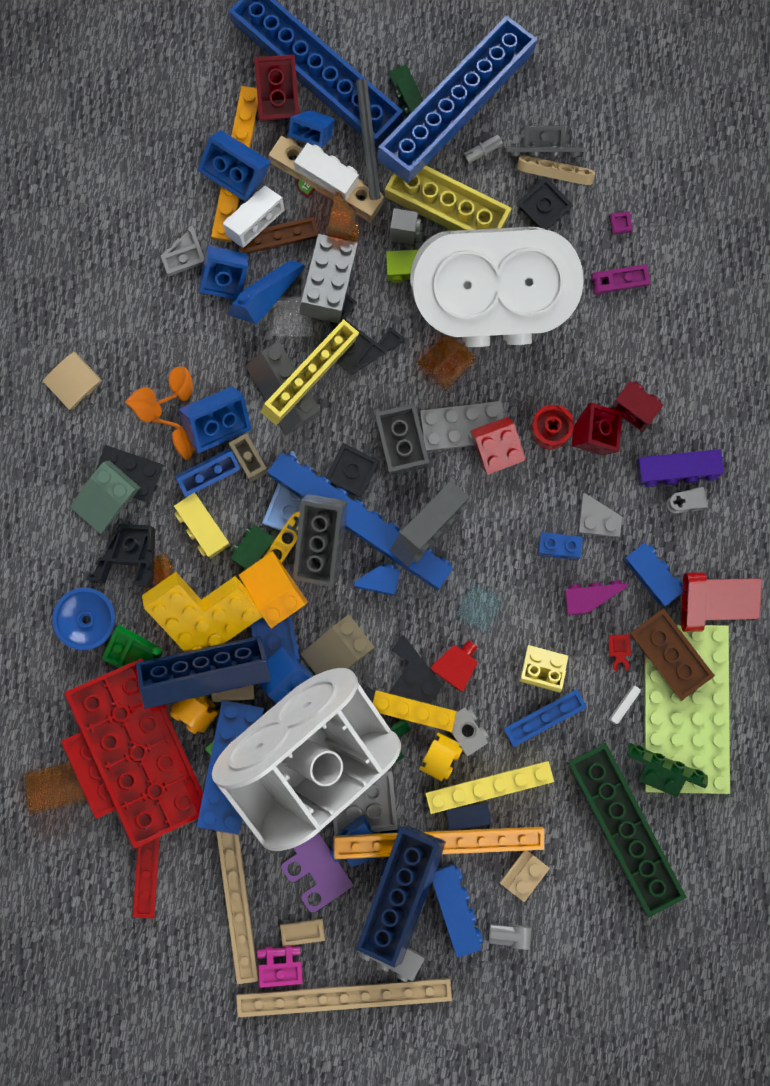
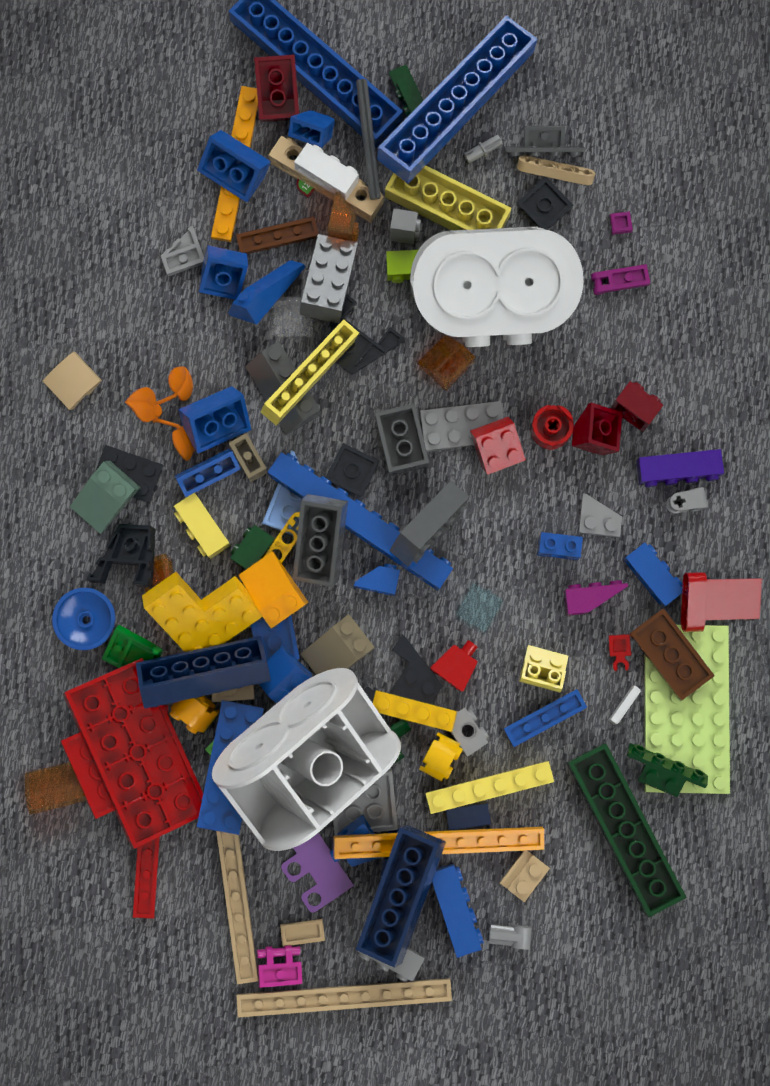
white brick [223,186,285,248] -> none

